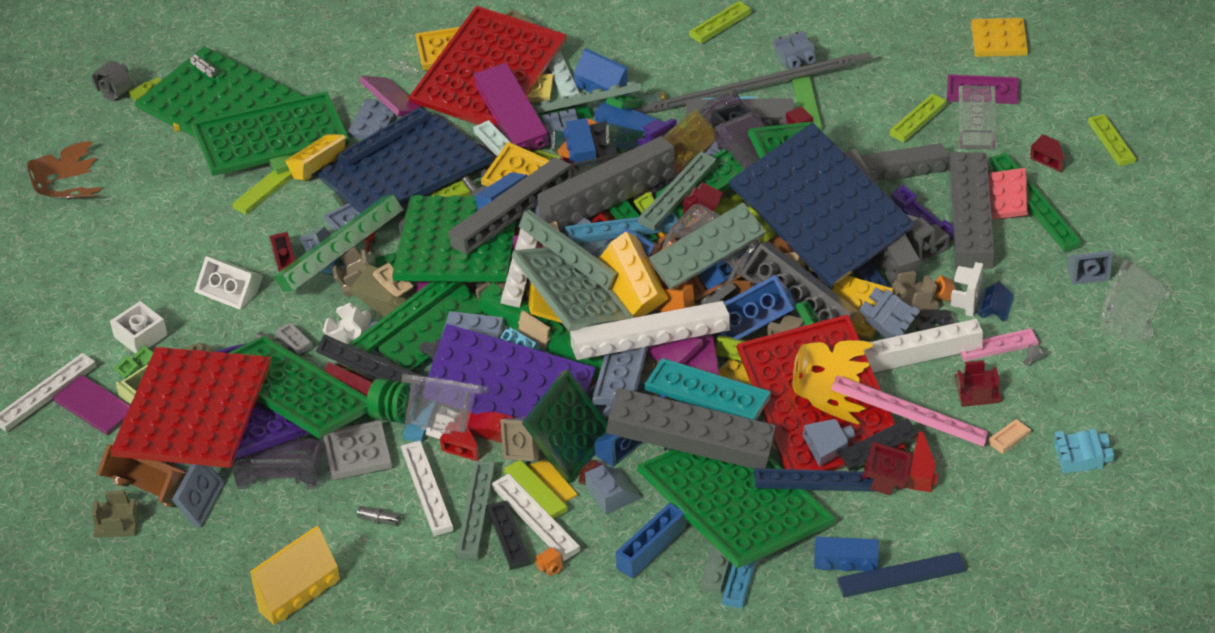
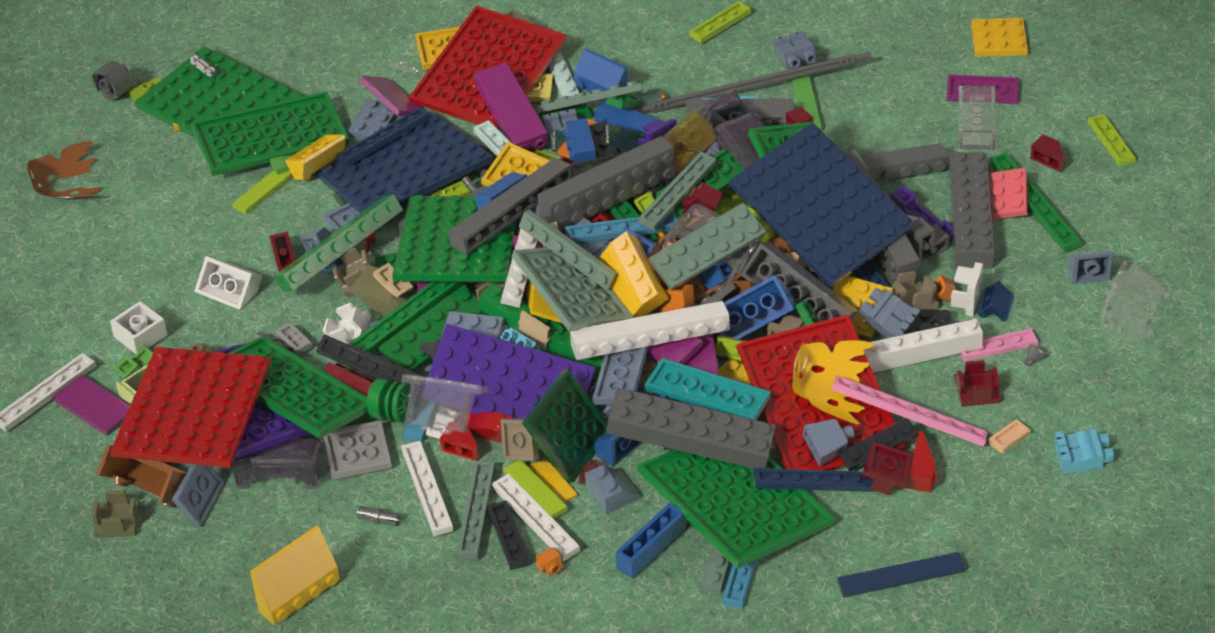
blue brick [814,537,879,572] -> none
lime plate [889,94,947,142] -> none

